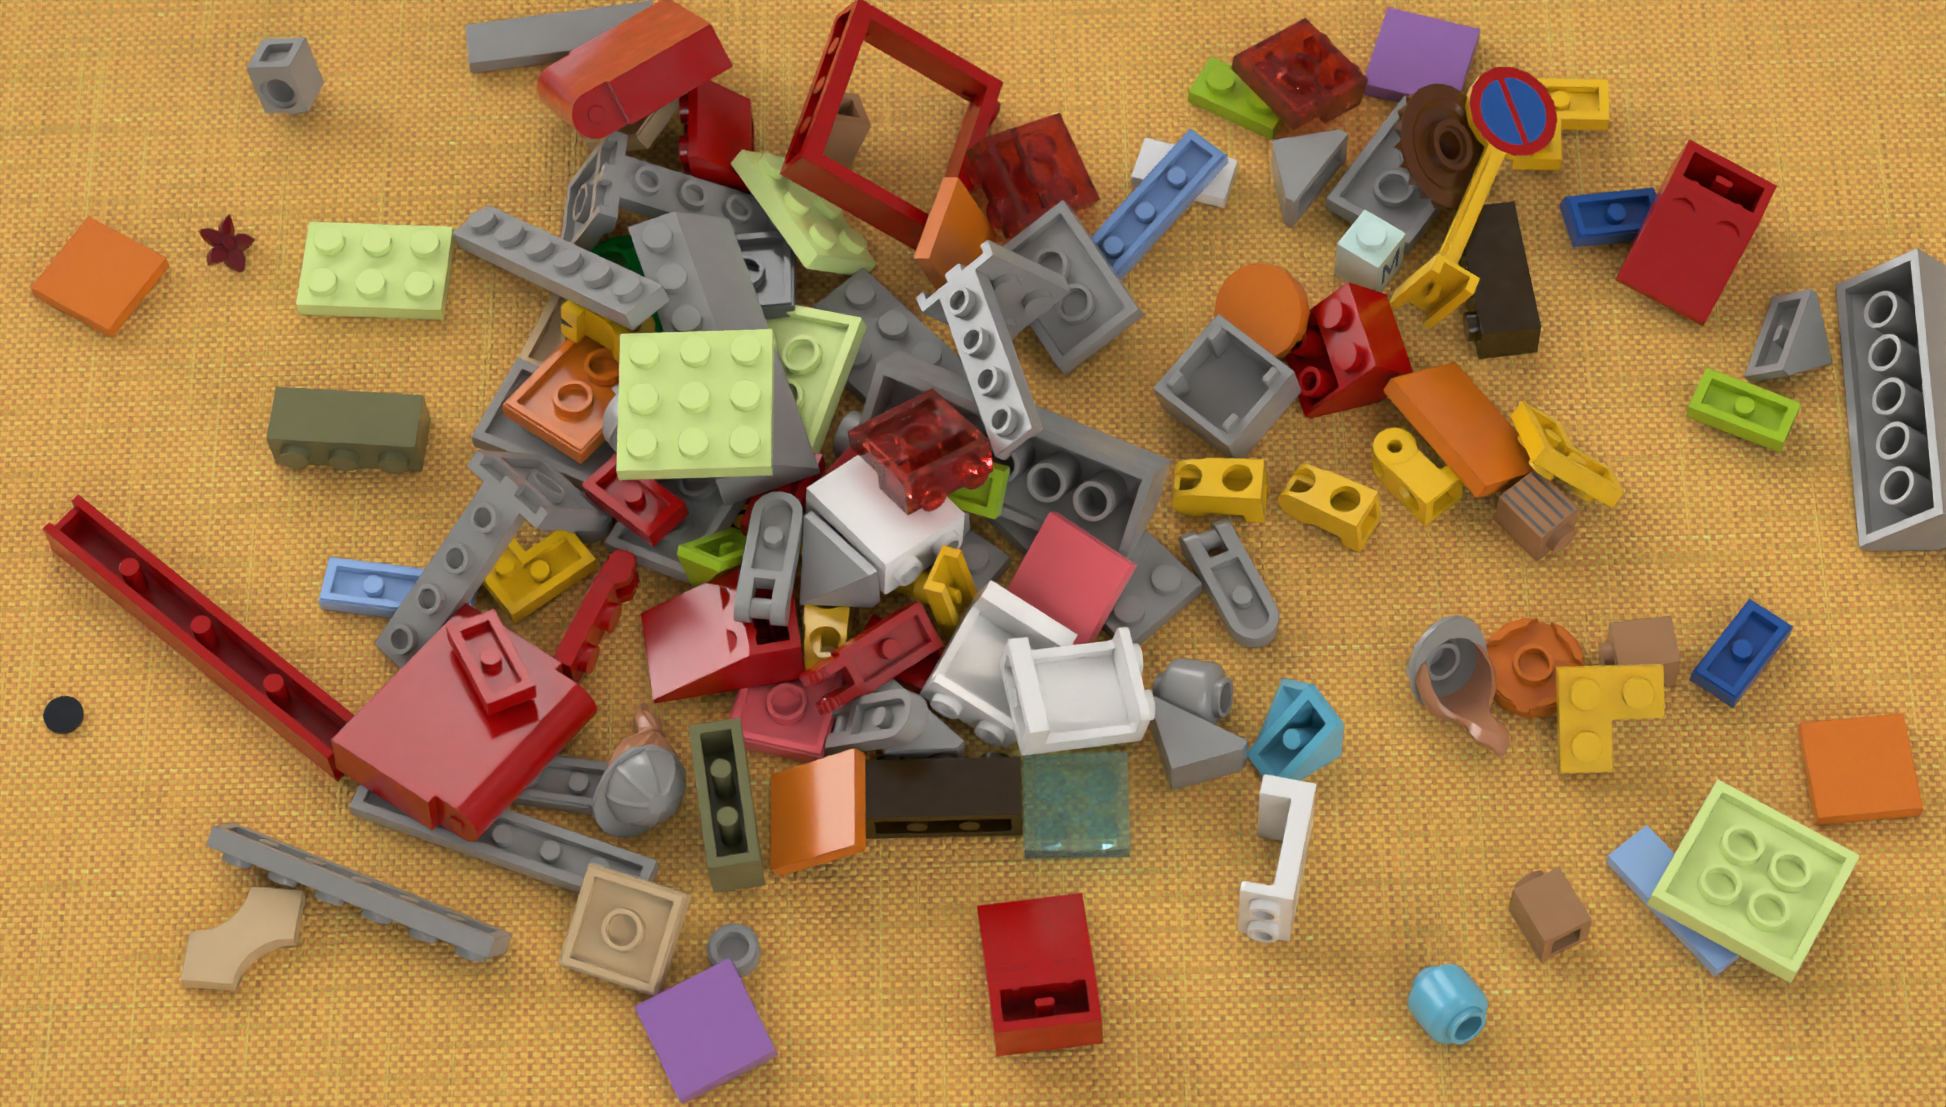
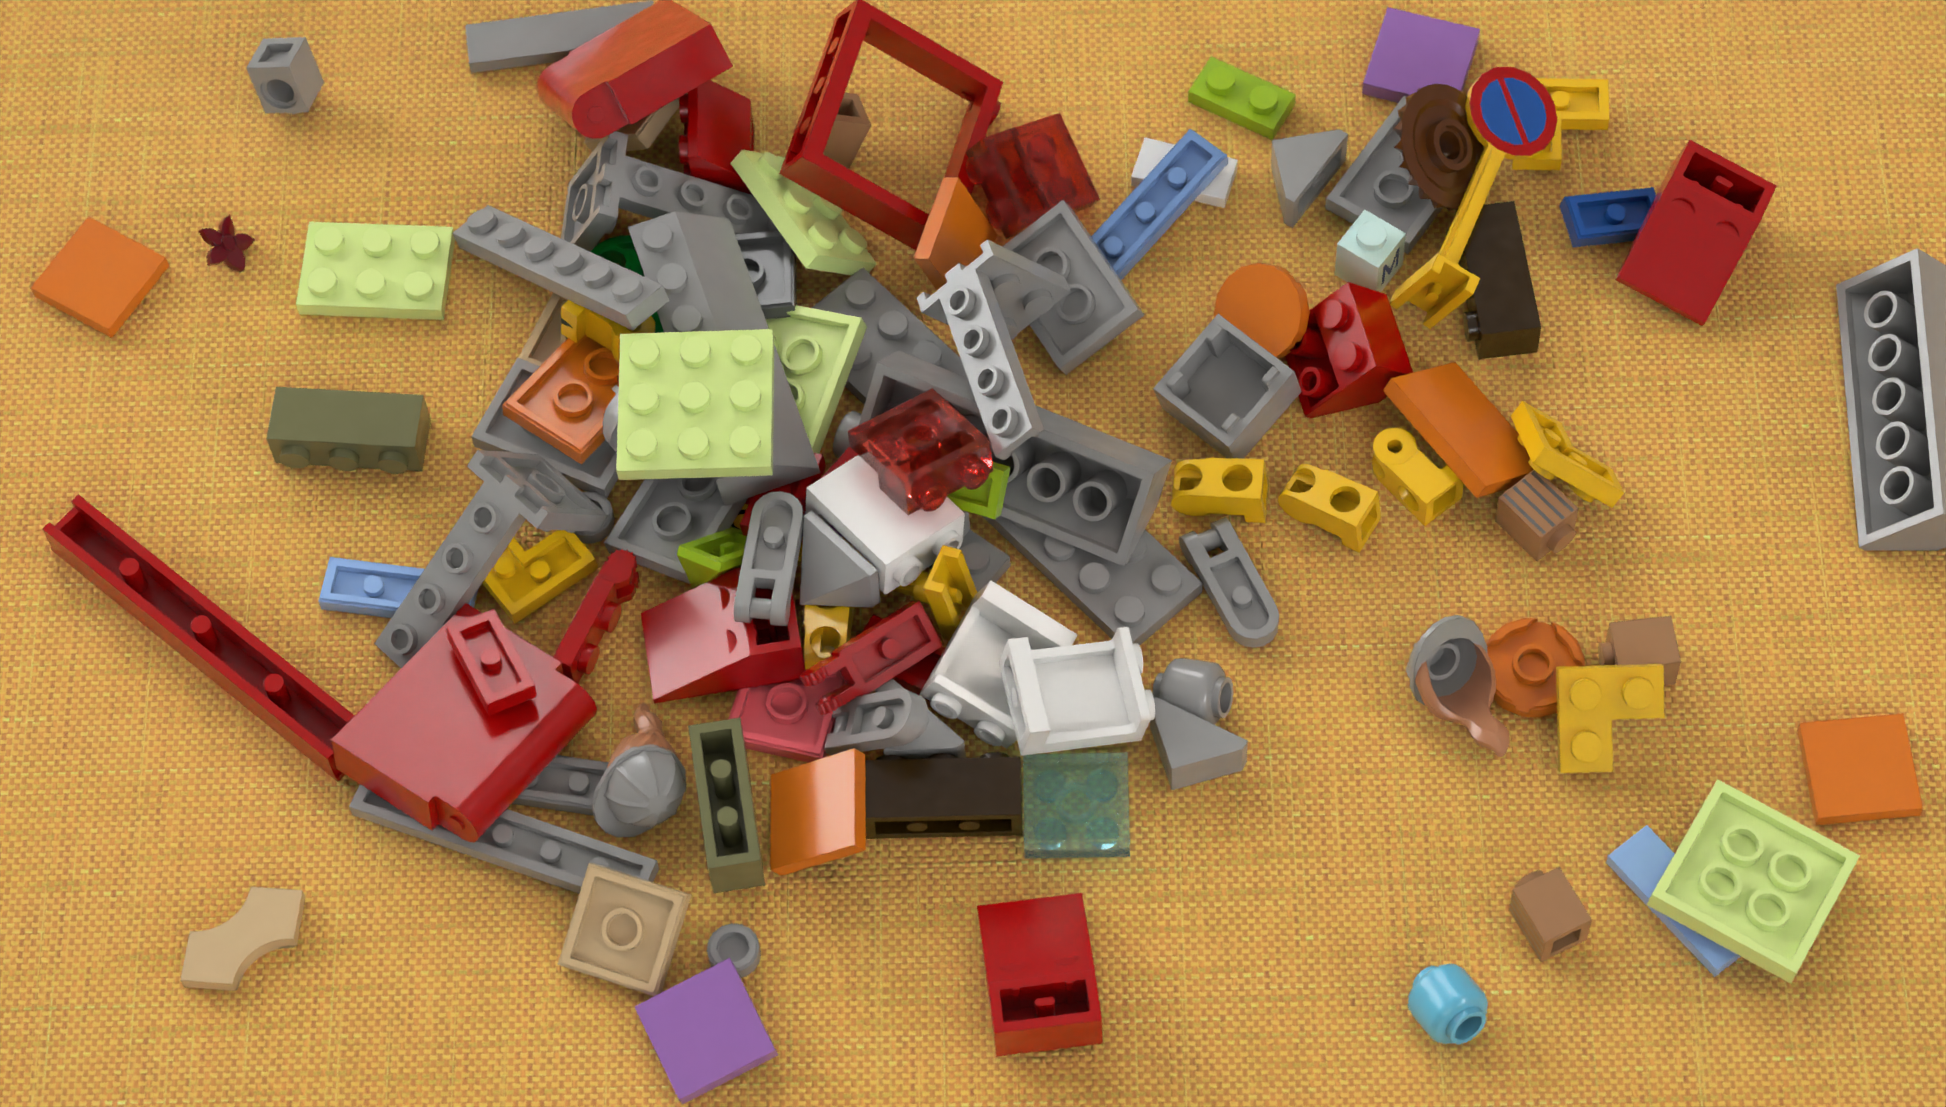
black piece [43,696,84,734] -> none
light grey plate [206,822,512,962] -> none
red plate [581,453,689,547] -> none
coral tile [1007,512,1137,645] -> none
clear red plate [1231,18,1368,131] -> none
white panel [1238,774,1316,943] -> none
medium azure slope [1247,677,1344,781] -> none
lime plate [1686,367,1801,453] -> none
blue plate [1690,599,1793,708] -> none
light grey slope [1744,289,1832,382] -> none

